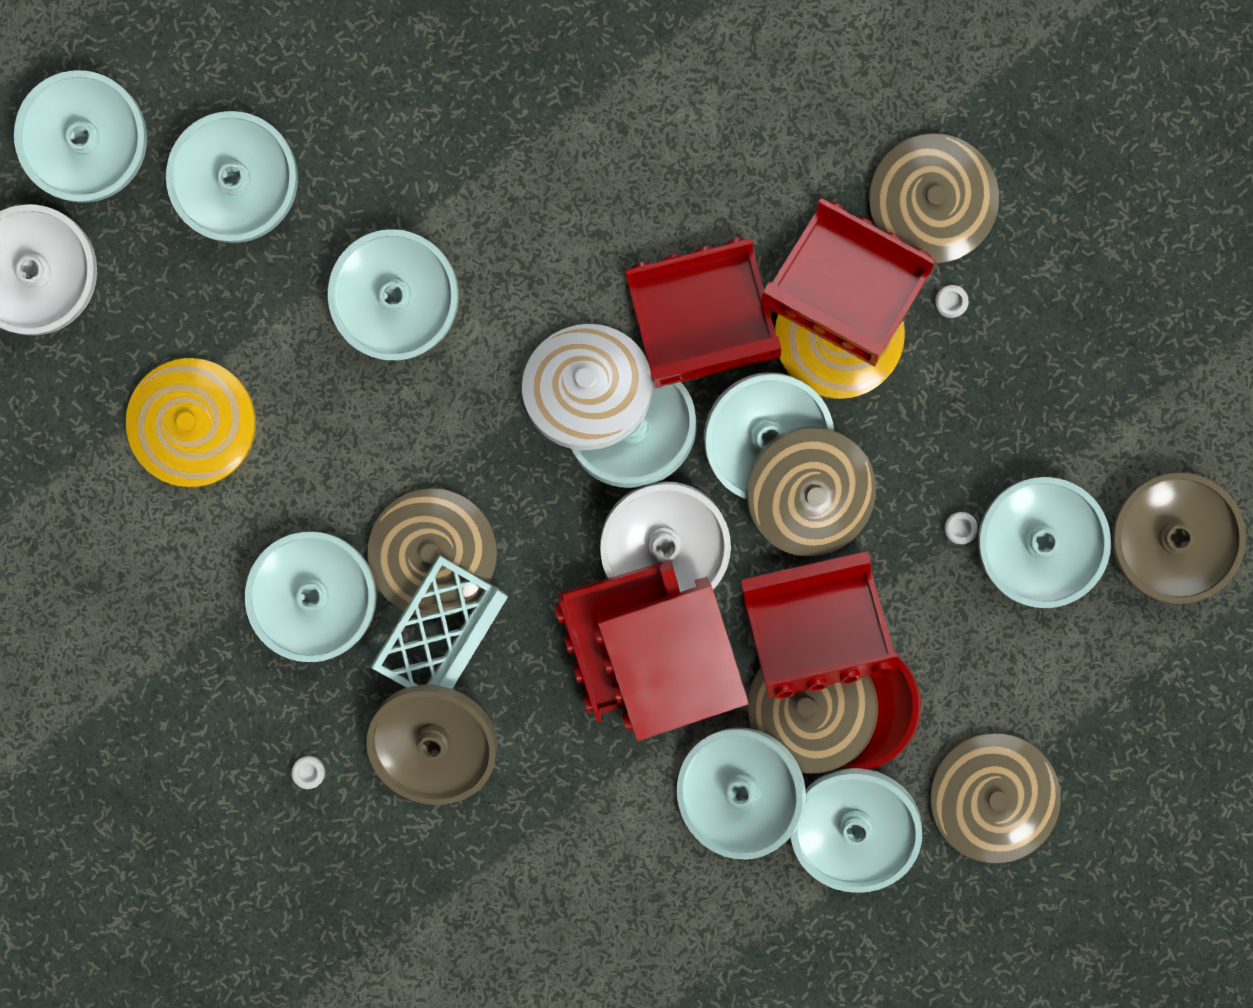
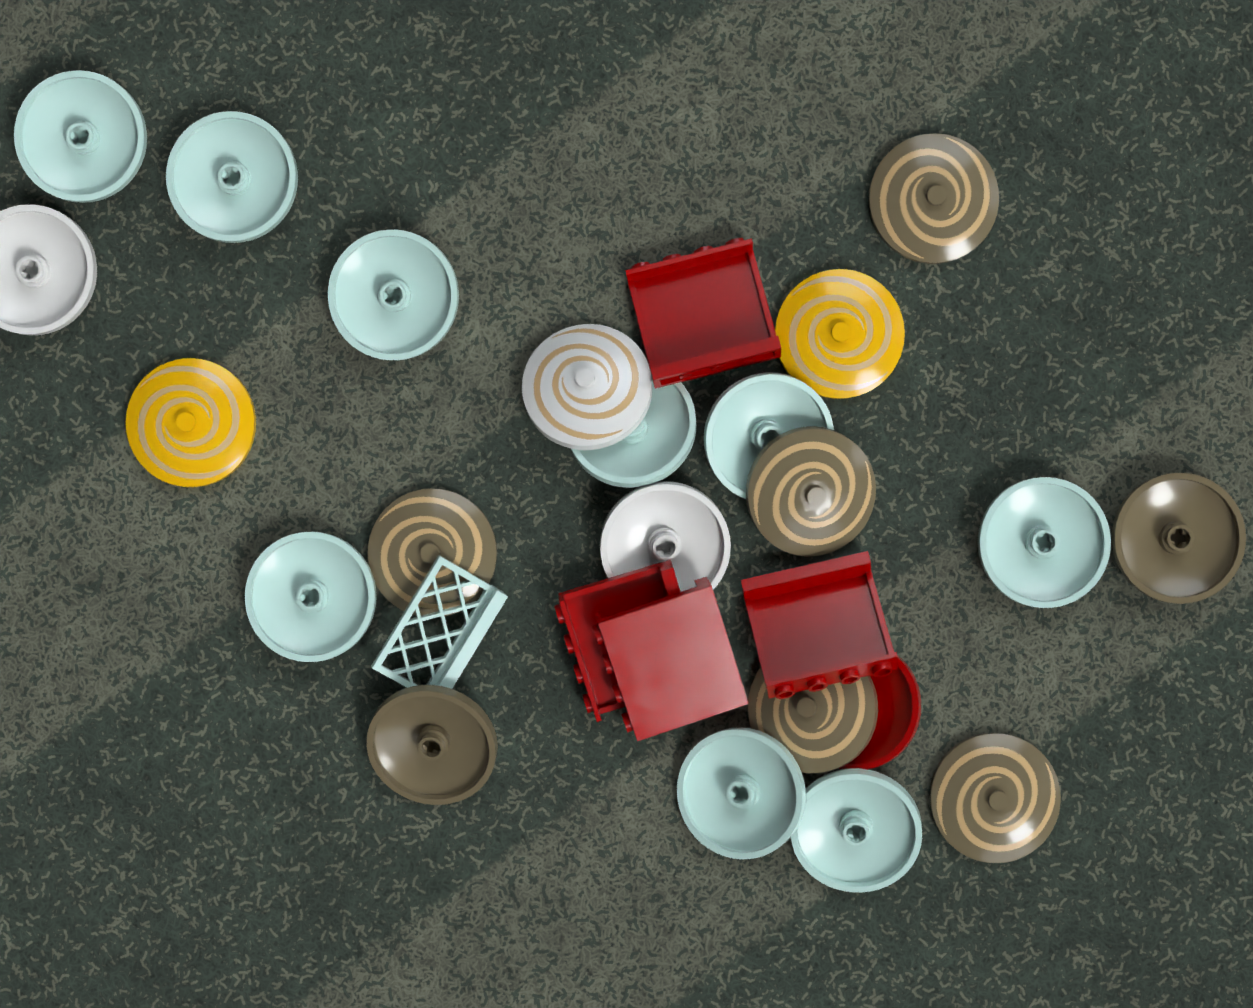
white tile [292,756,325,789] -> none
panel [761,198,936,367] -> none
white tile [935,285,968,318] -> none
white tile [944,512,978,544] -> none

